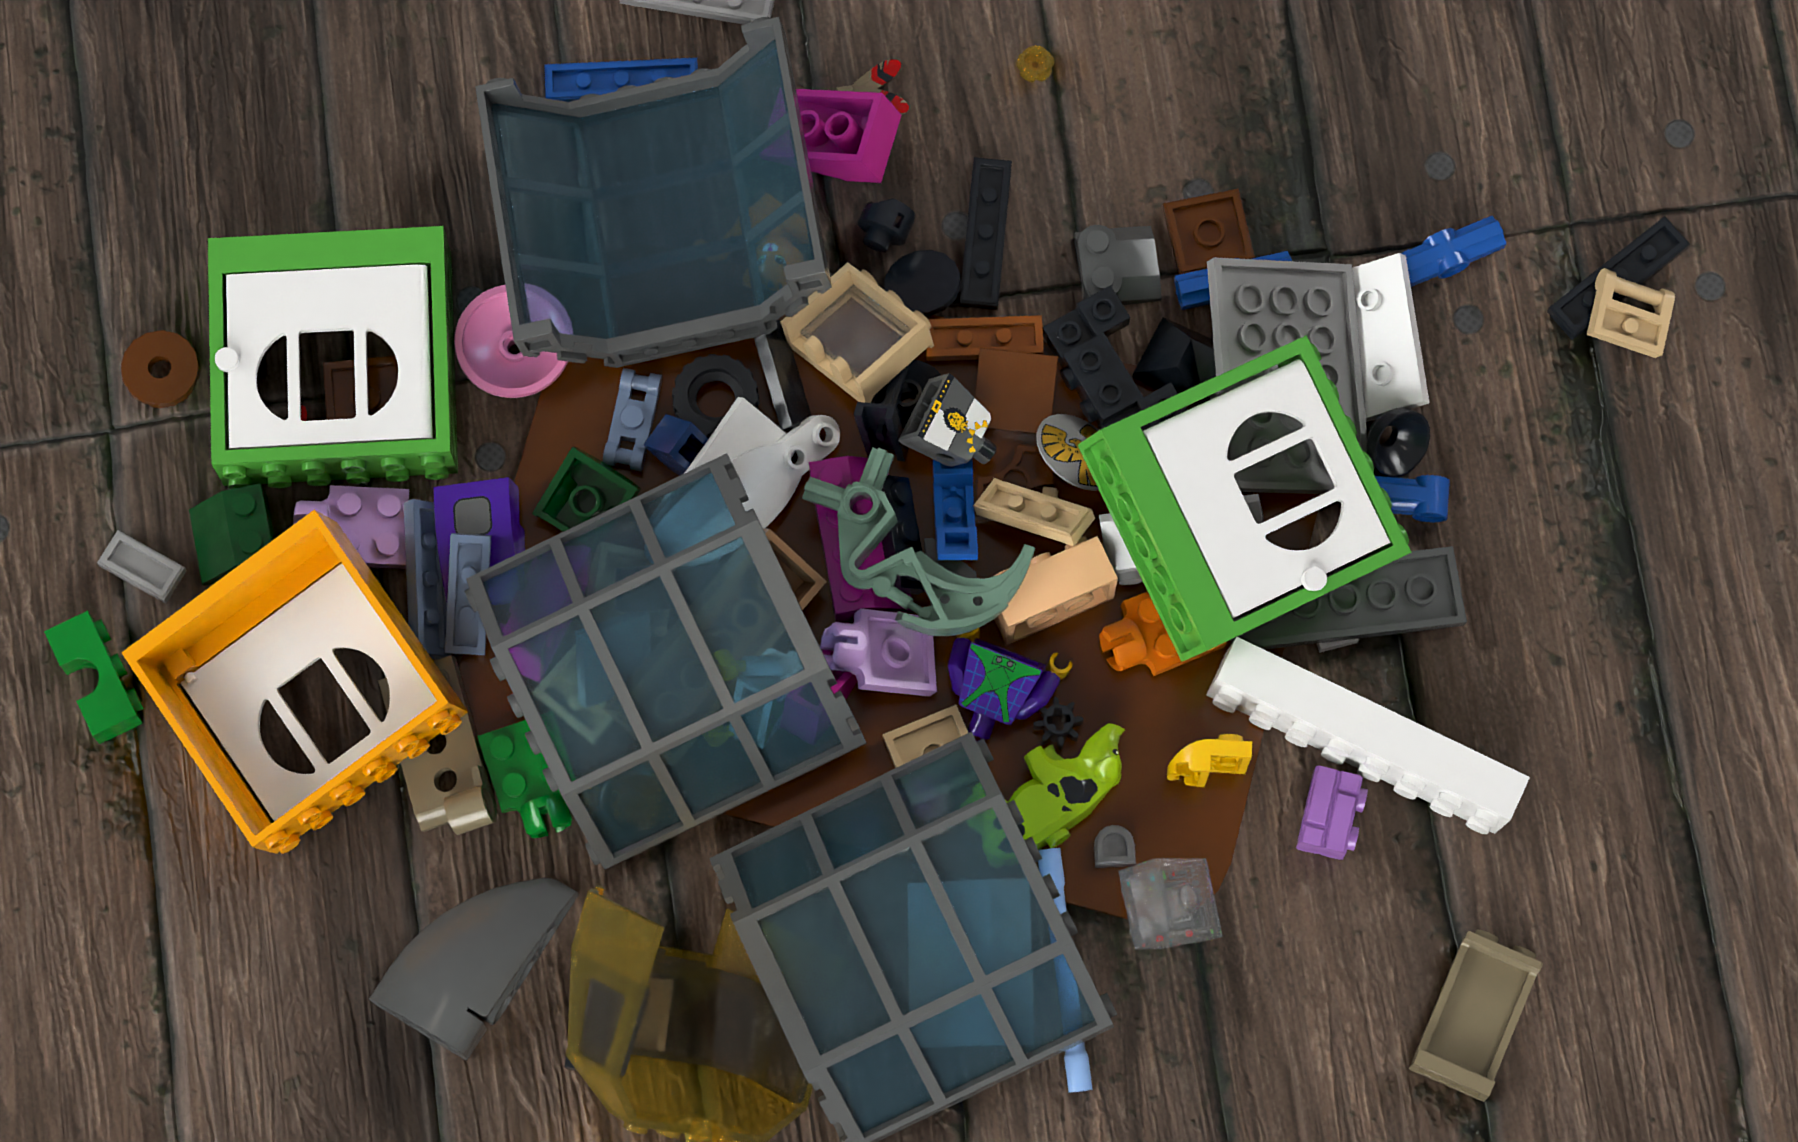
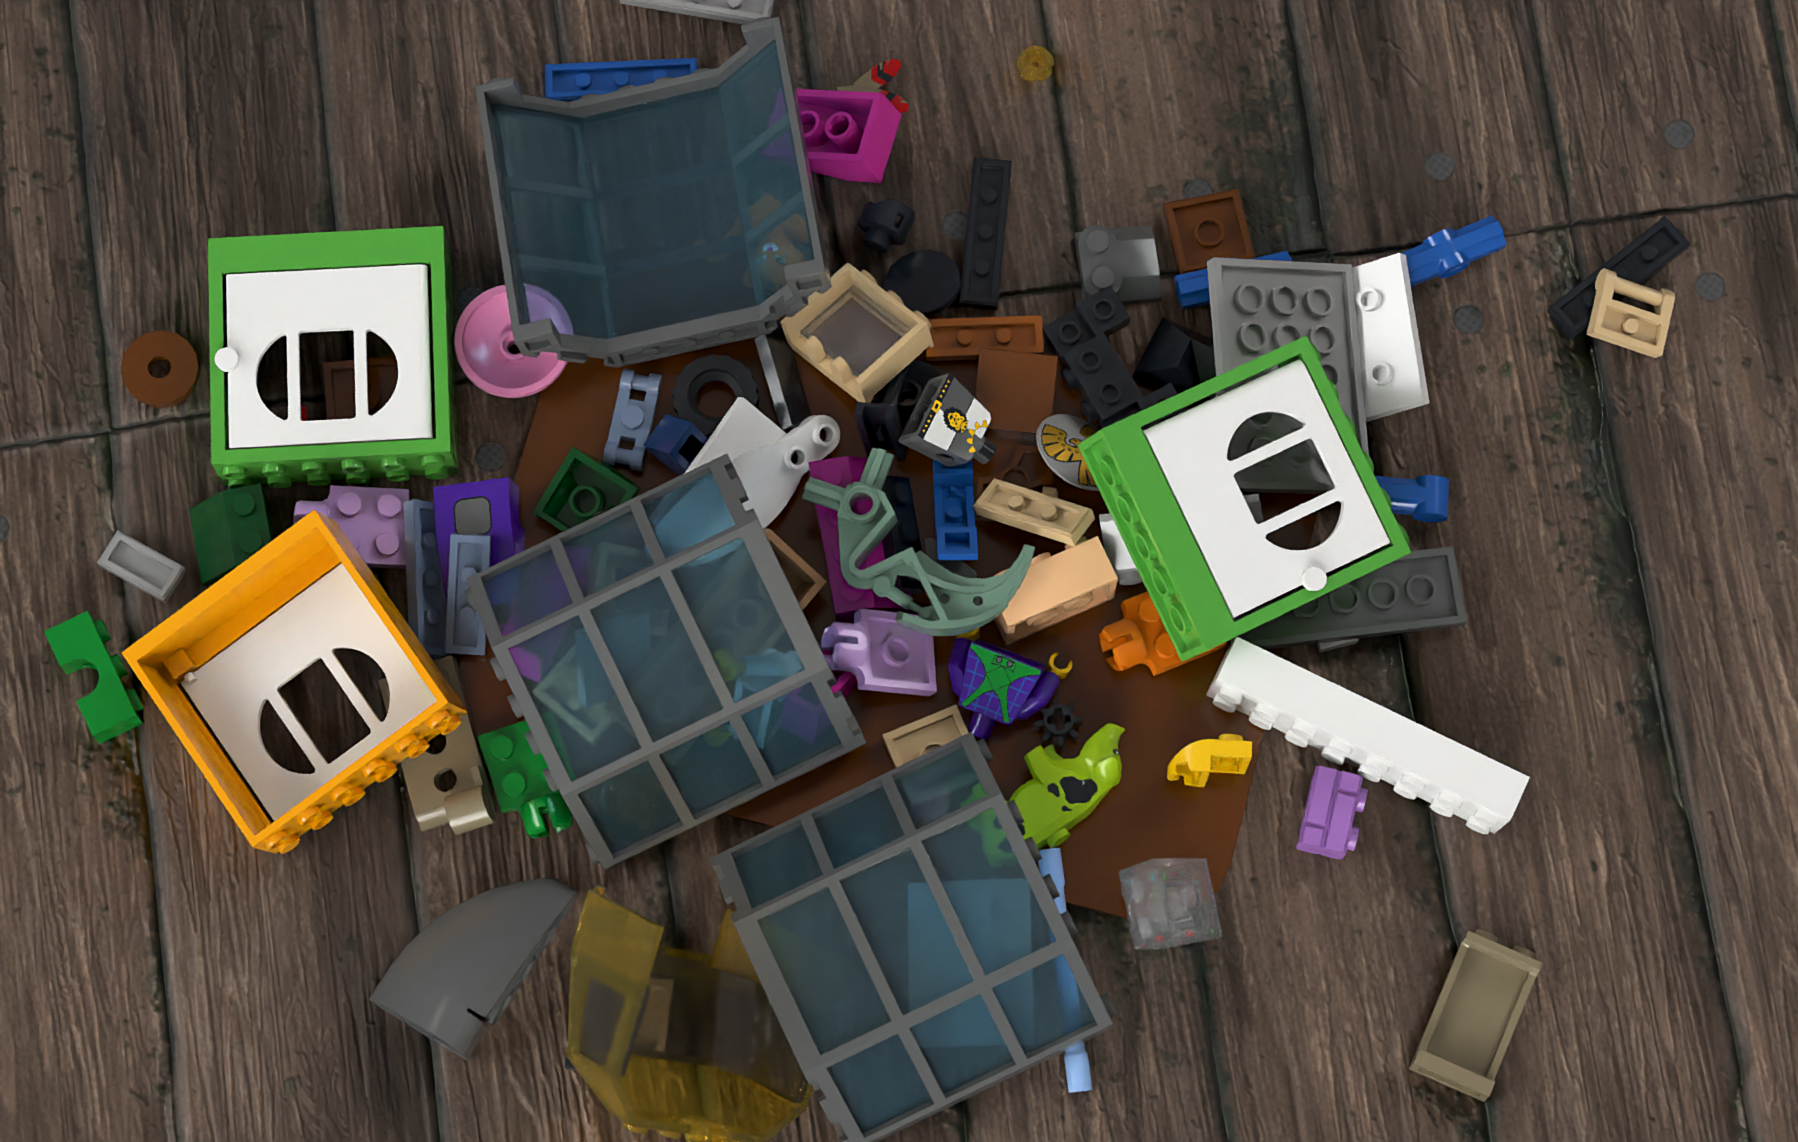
flat silver tile [1094,825,1136,868] -> none
black piece [1366,407,1430,478] -> none

